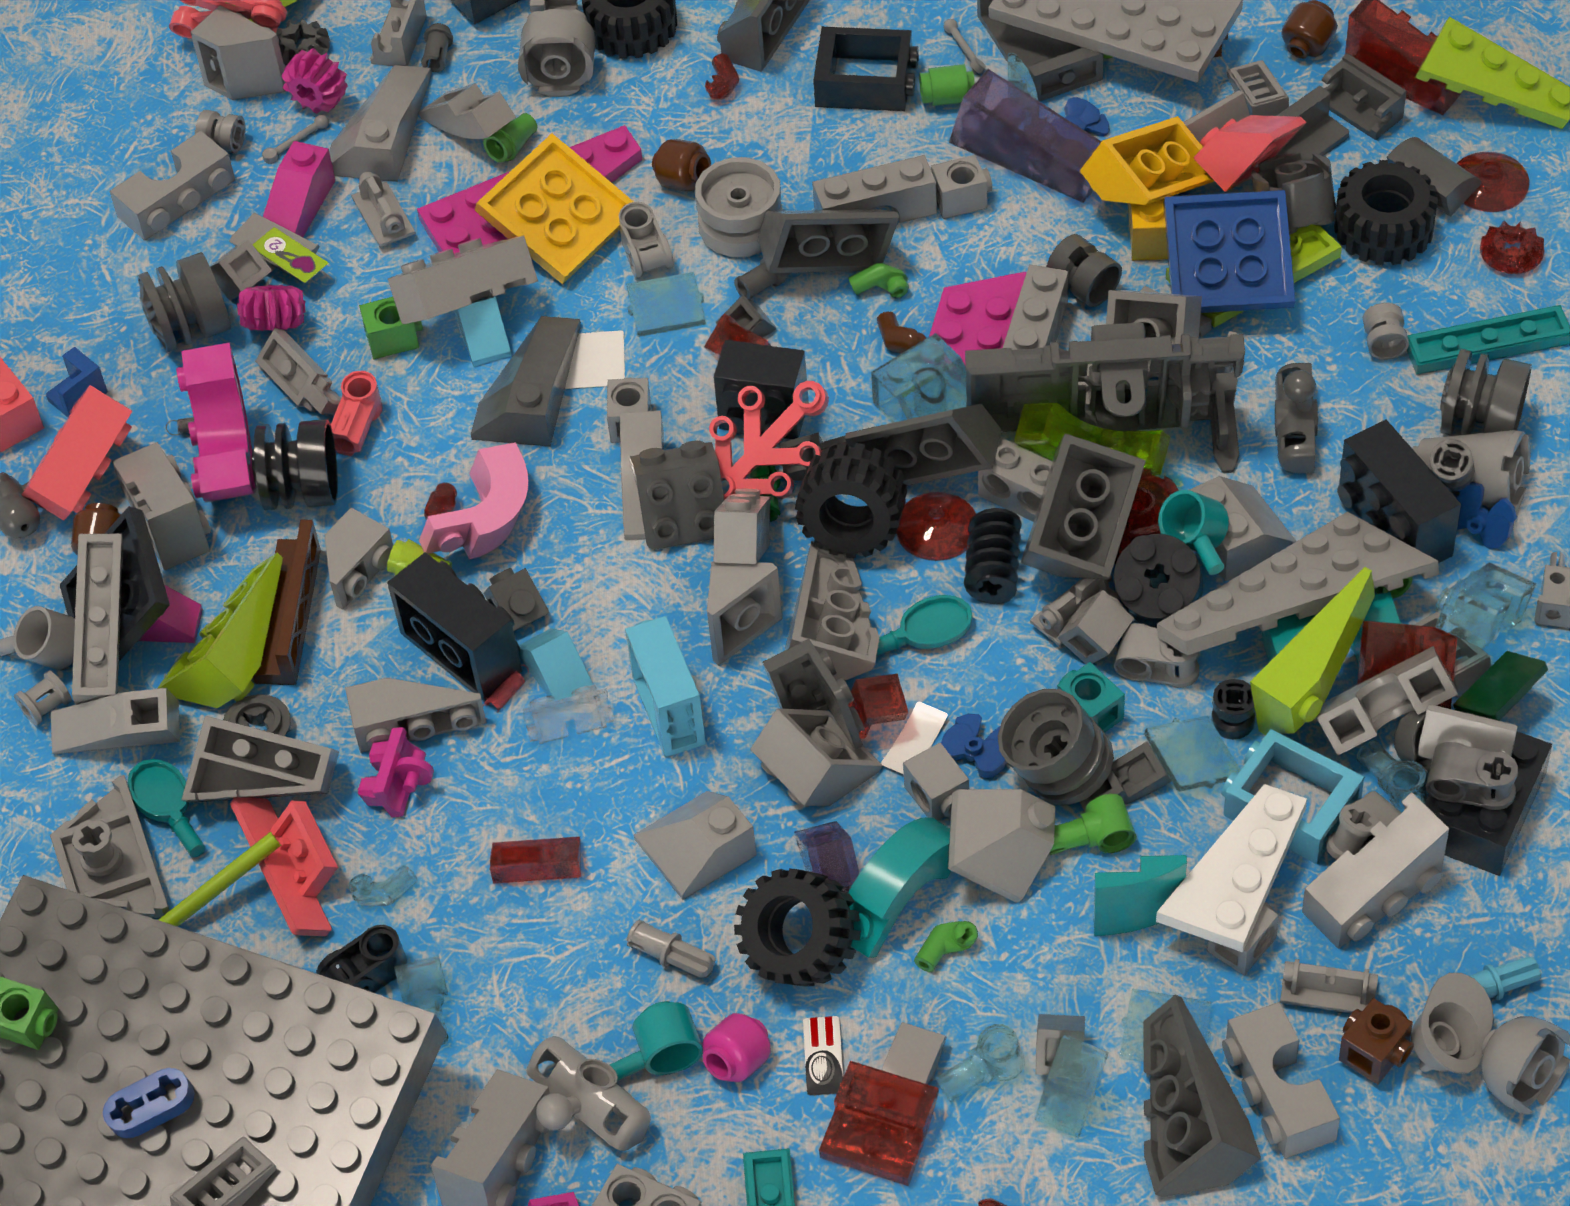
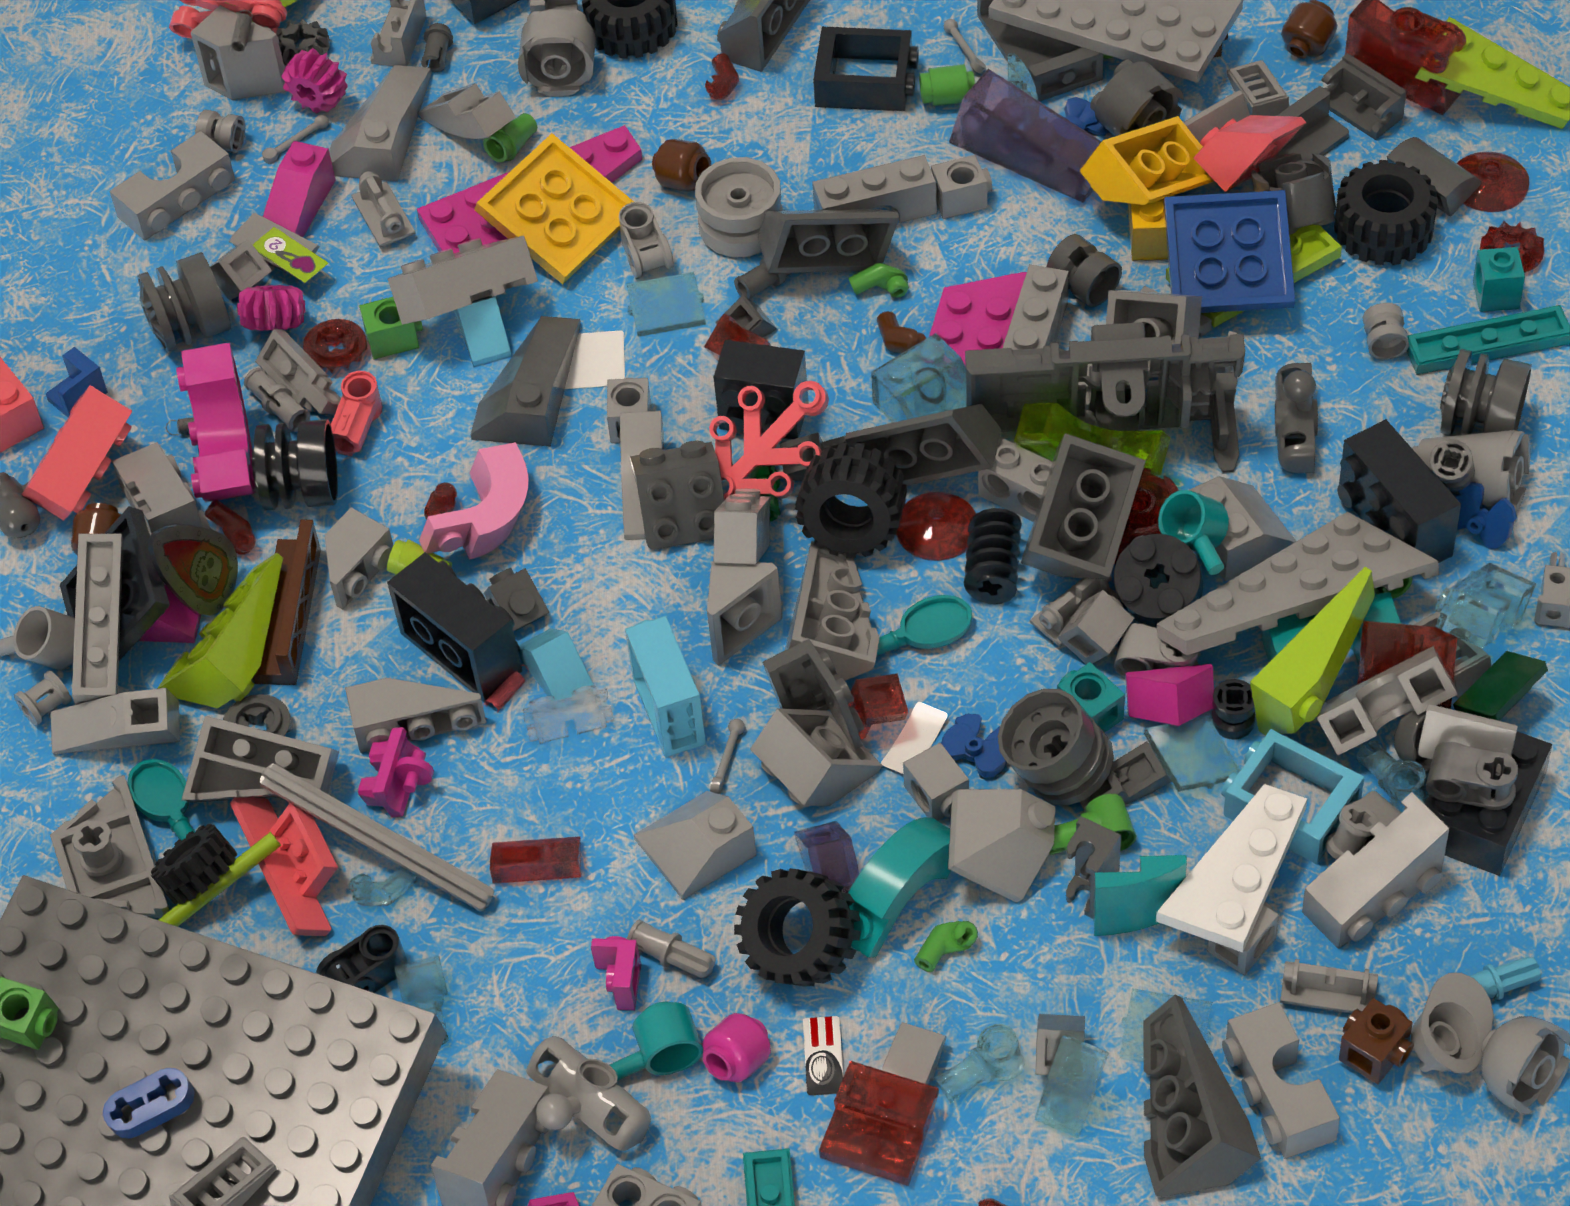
none -> shield [148,524,238,616]
none -> black tyre [151,824,237,904]
none -> clear red arm [204,499,256,555]
none -> light grey piece [230,10,253,56]
none -> light grey pin [244,368,310,432]
none -> light grey axle [259,764,494,911]
none -> clear red gear [303,319,367,373]
none -> dark pink bracket [591,936,641,1011]
none -> light grey hinge [710,719,745,794]
none -> dark grey hinge [1066,816,1121,919]
none -> dark grey brick [1090,59,1184,137]
none -> dark pink slope [1125,664,1214,726]
none -> clear red piece [1390,7,1466,74]
none -> teal brick [1473,247,1525,312]

